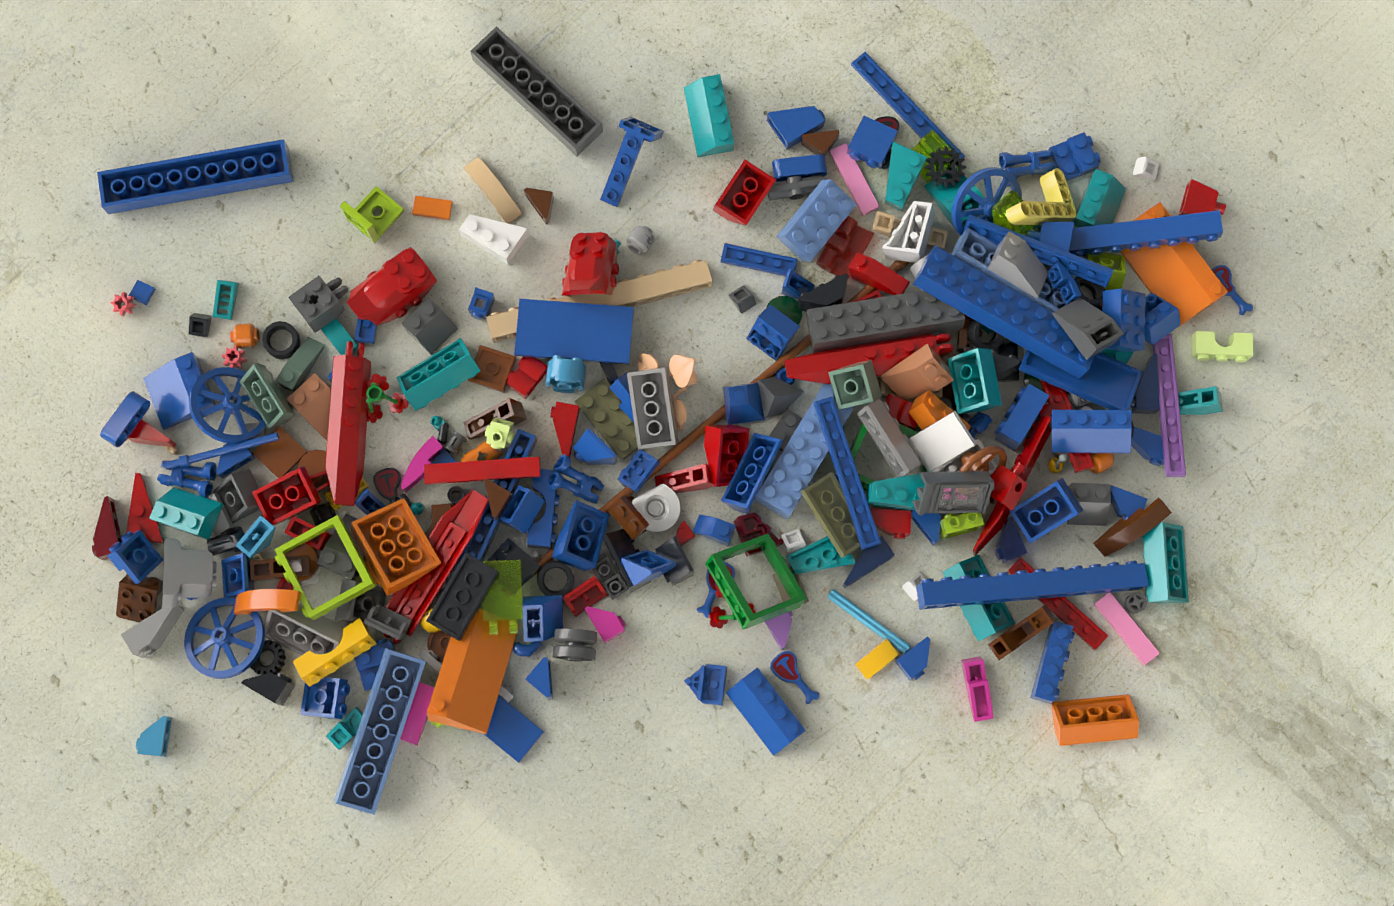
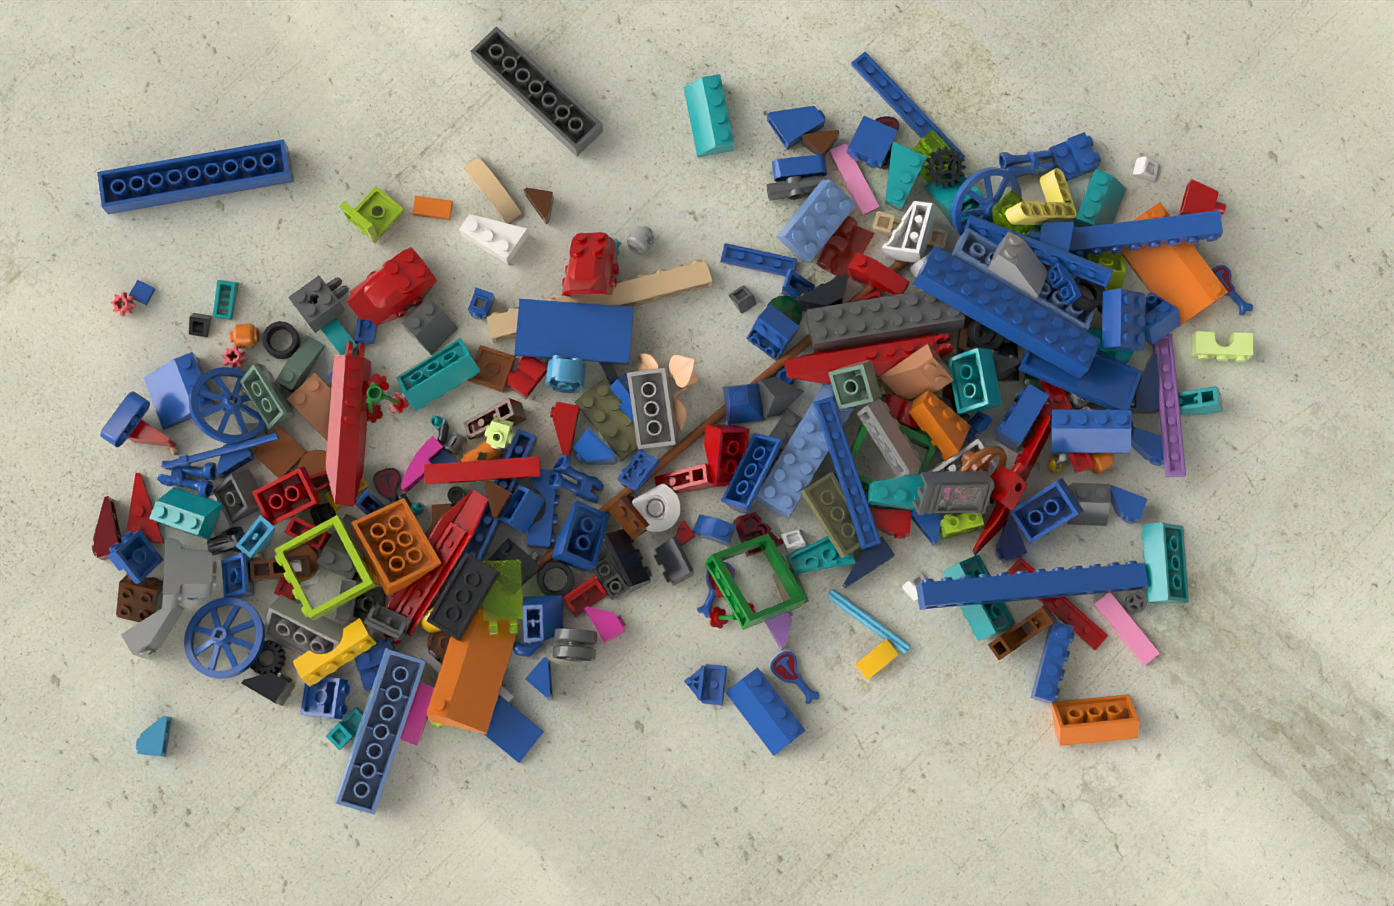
orange slope [233,589,301,615] -> none
blue bracket [600,117,664,207] -> none
blue slope [621,550,677,586] -> none
red slope [713,160,776,226] -> none
blue slope [895,636,930,680] -> none
white tile [909,411,977,472] -> none
dark pink slope [961,656,994,722] -> none
dark grey slope [1052,298,1124,360] -> none
reddish brown slope [1093,498,1172,557] -> none

